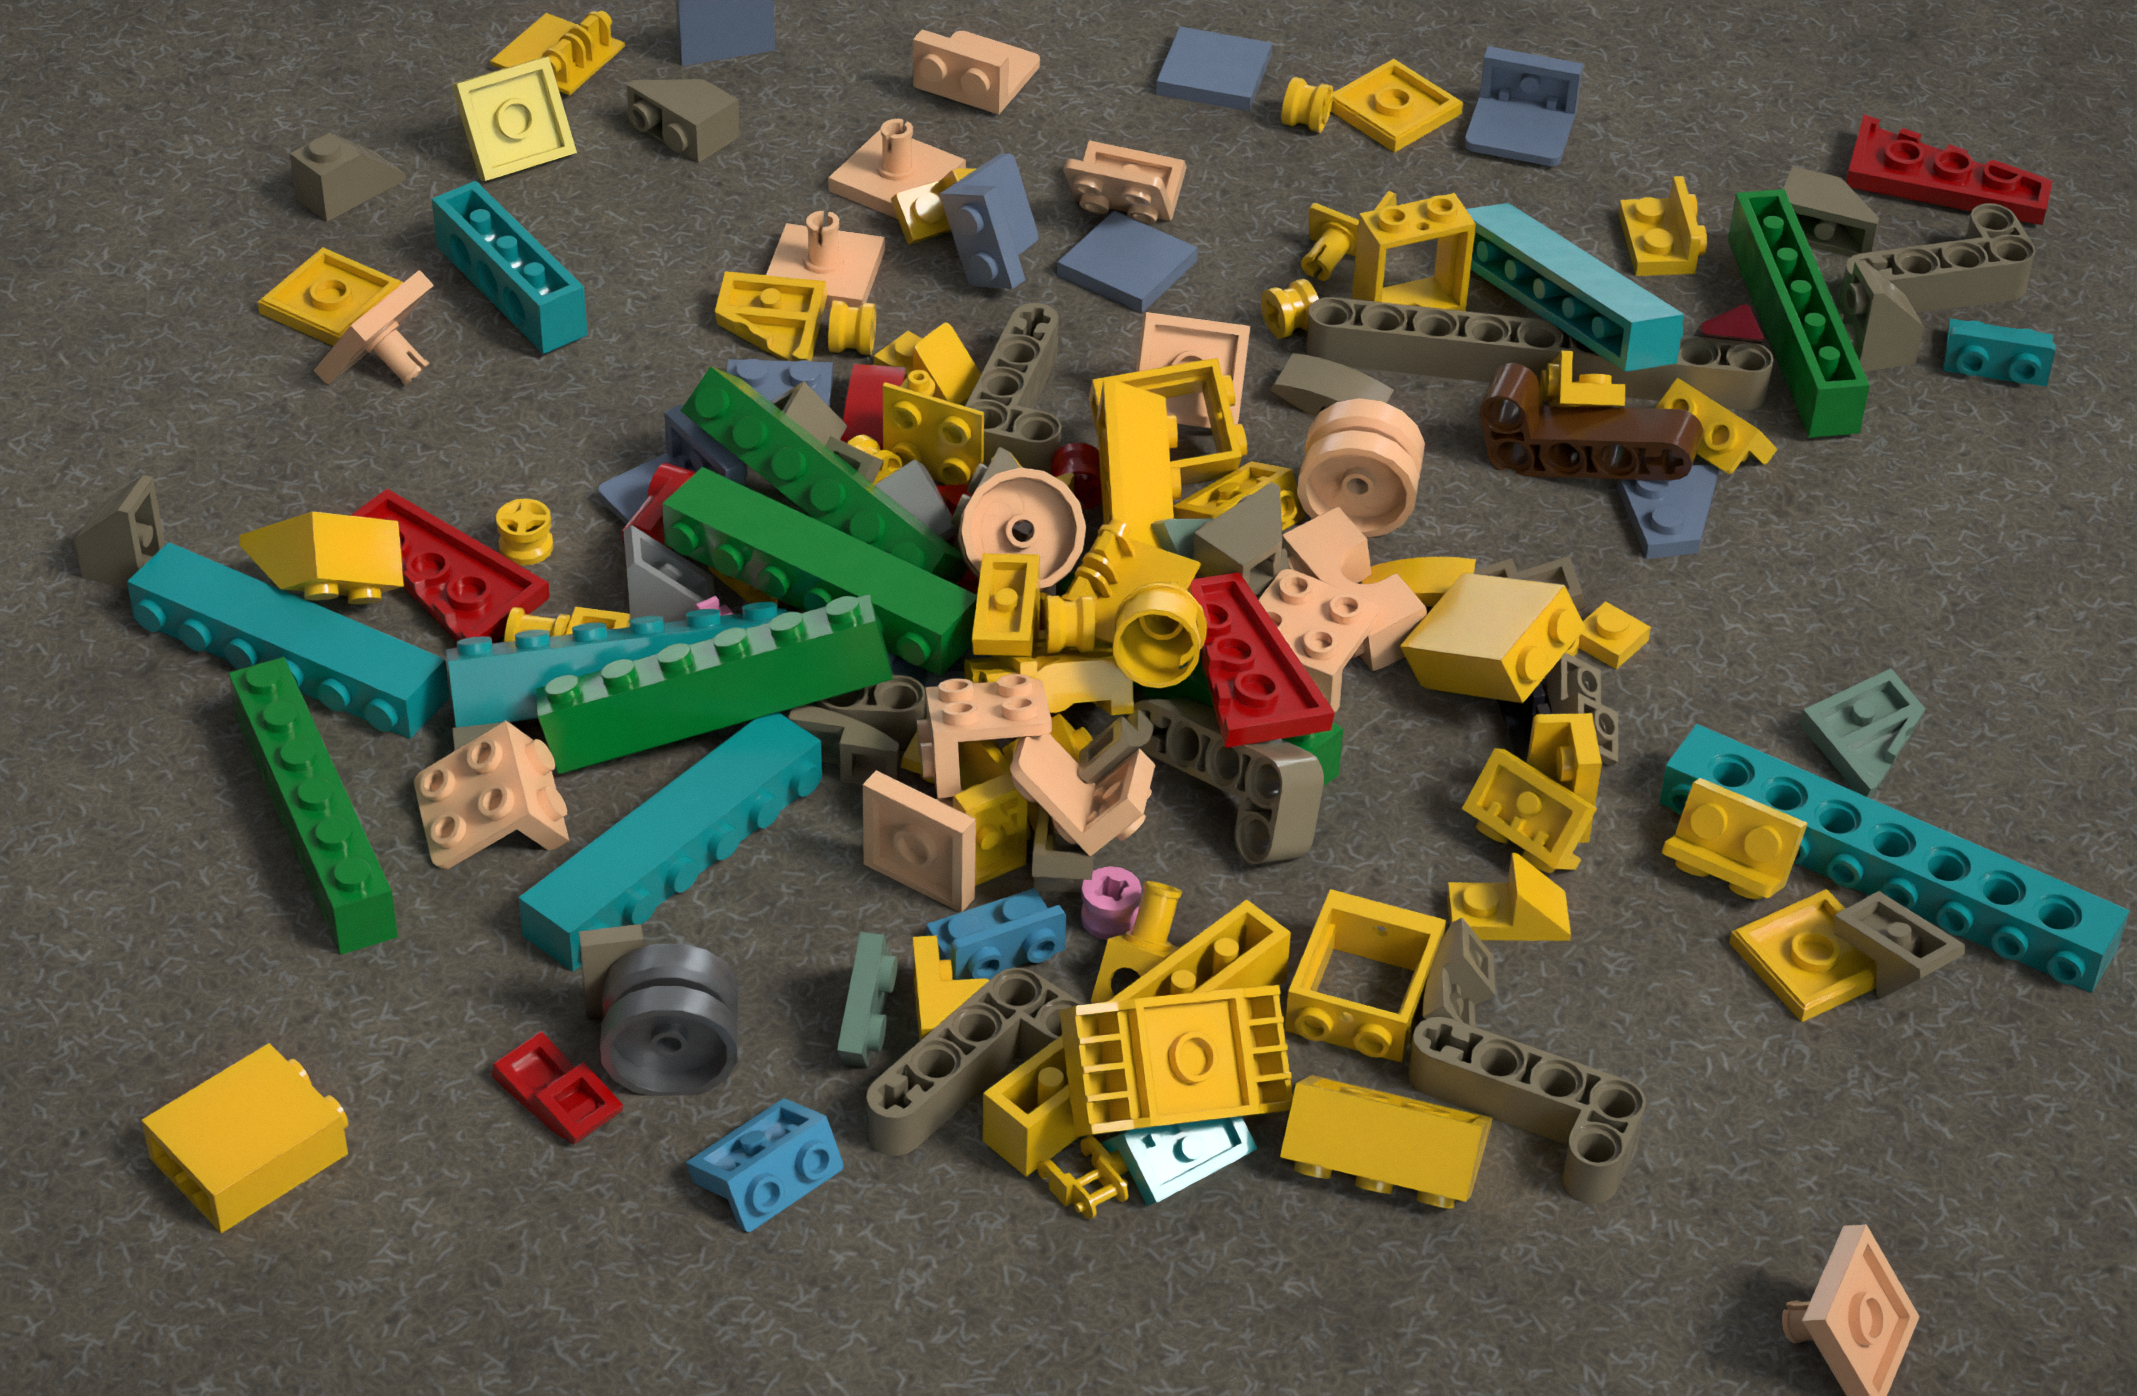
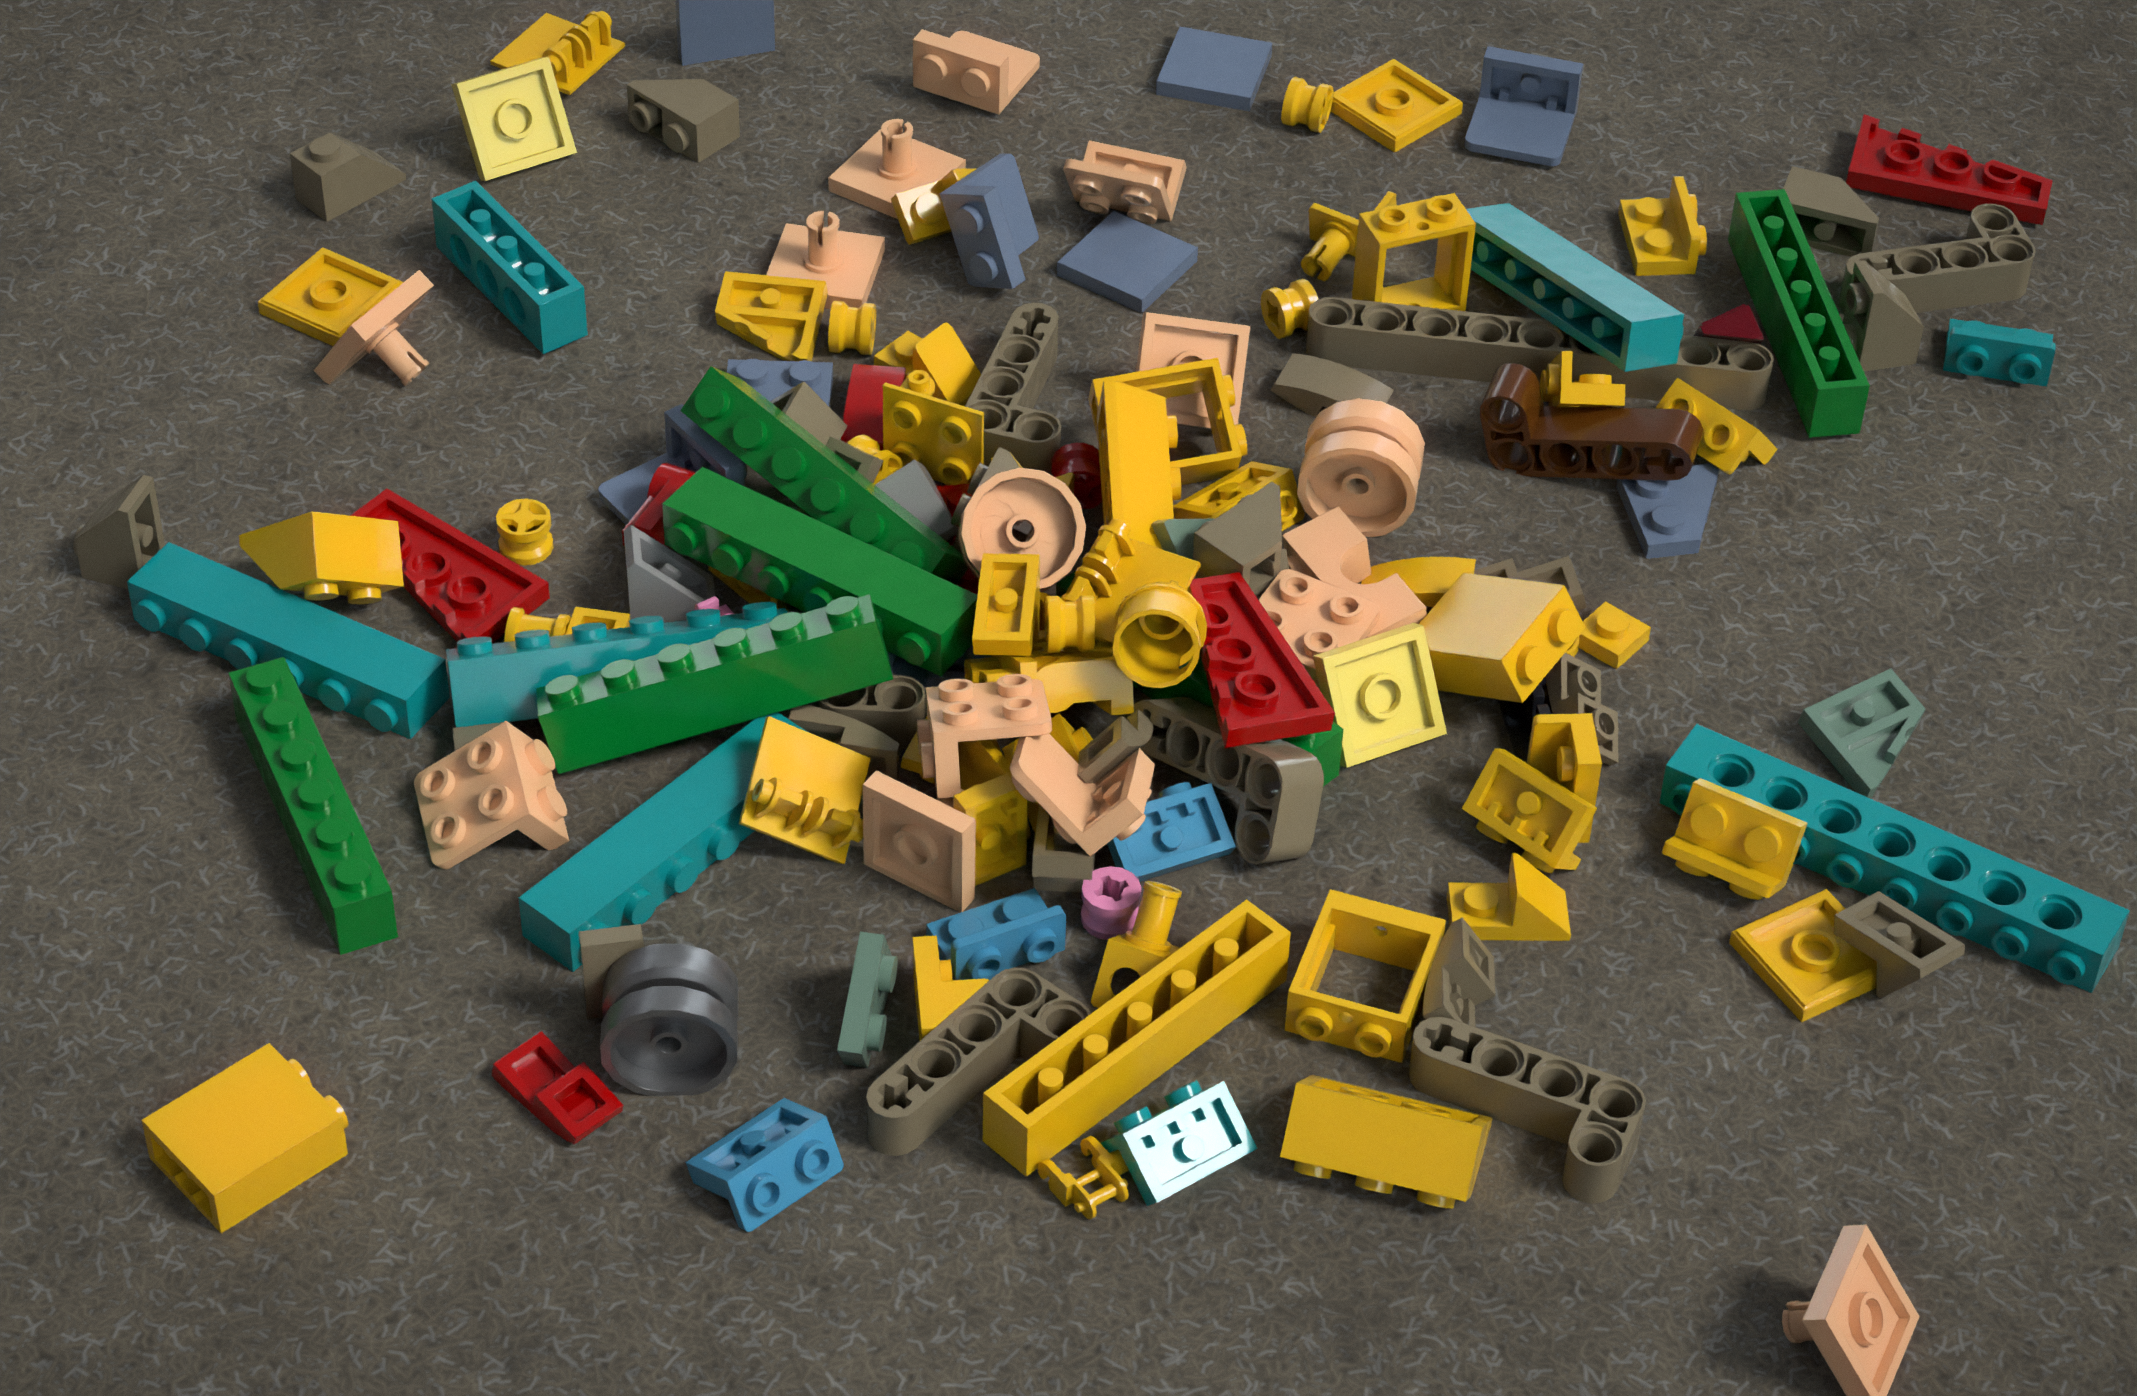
yellow plate [1059,985,1293,1137] -> none
none -> yellow hinge [739,716,871,864]
none -> dark azure bracket [1107,782,1236,882]
none -> light yellow tile [1313,623,1447,768]

